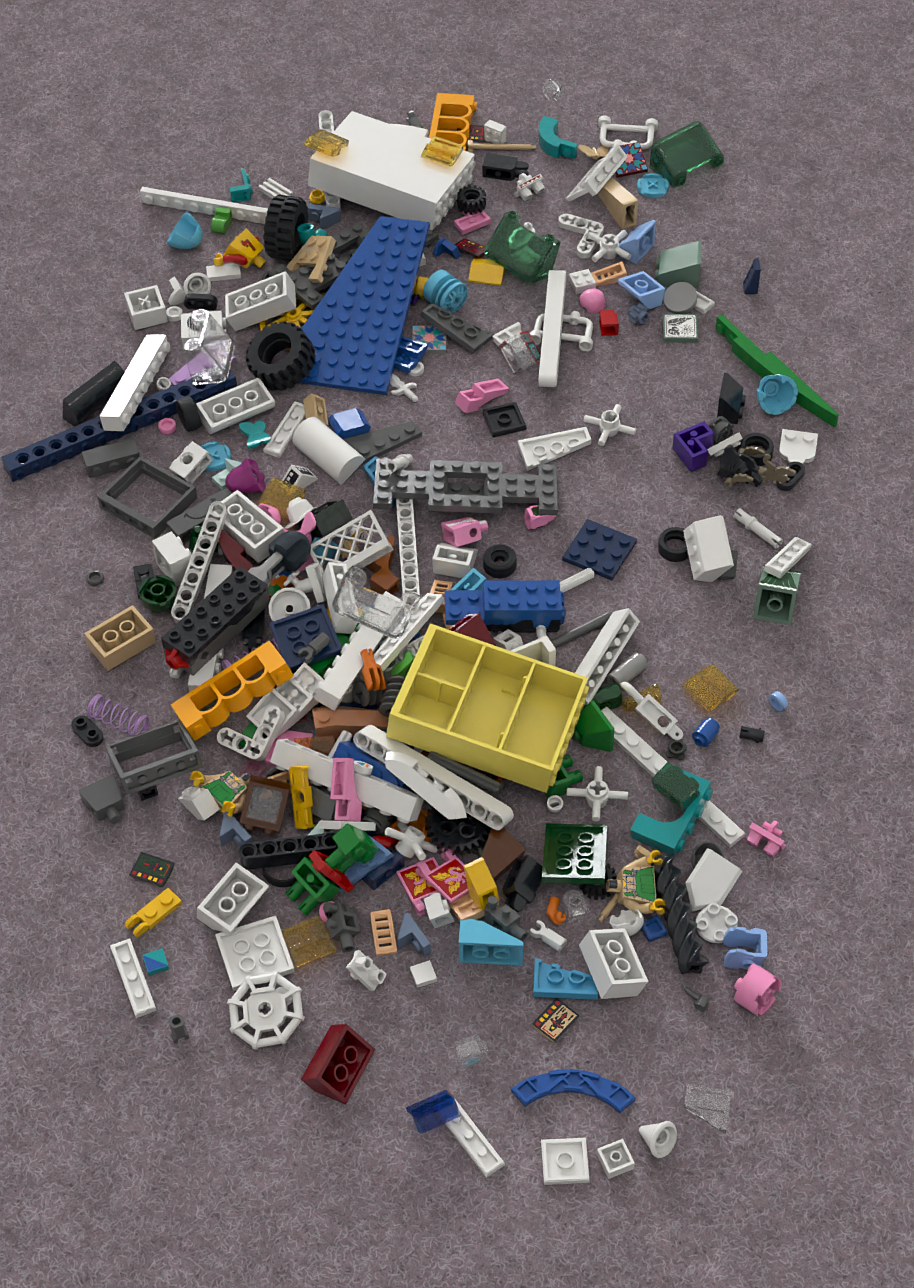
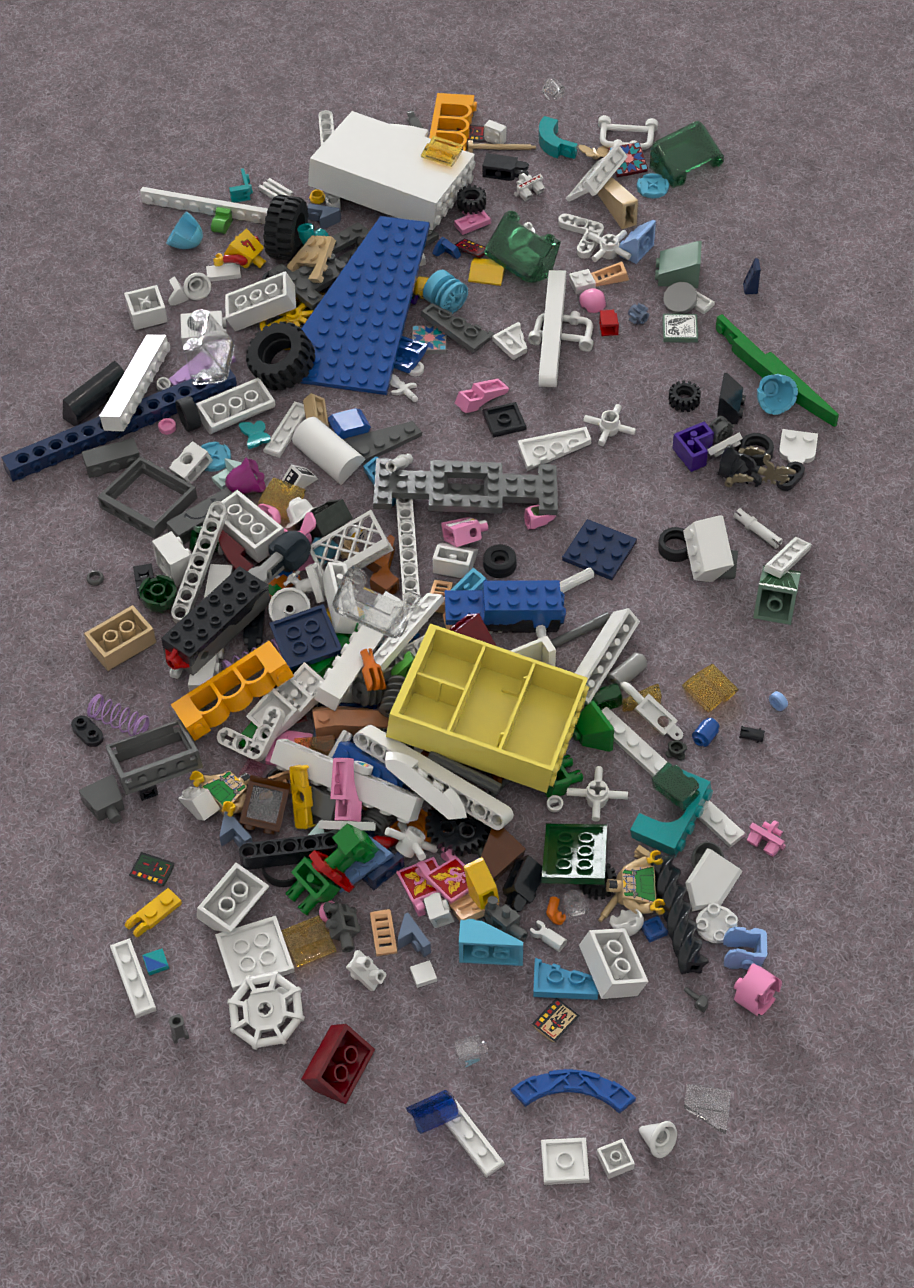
white tile [166,306,183,322] -> none
black plate [184,293,218,310] -> none
dark grey bar [298,632,331,664] -> none
clear yellow slope [304,129,349,157] -> none
white brick [493,629,523,651] -> none
clear slope [499,331,541,376] -> none
light blue slope [618,271,665,309] -> none
none -> black tyre [668,380,701,412]

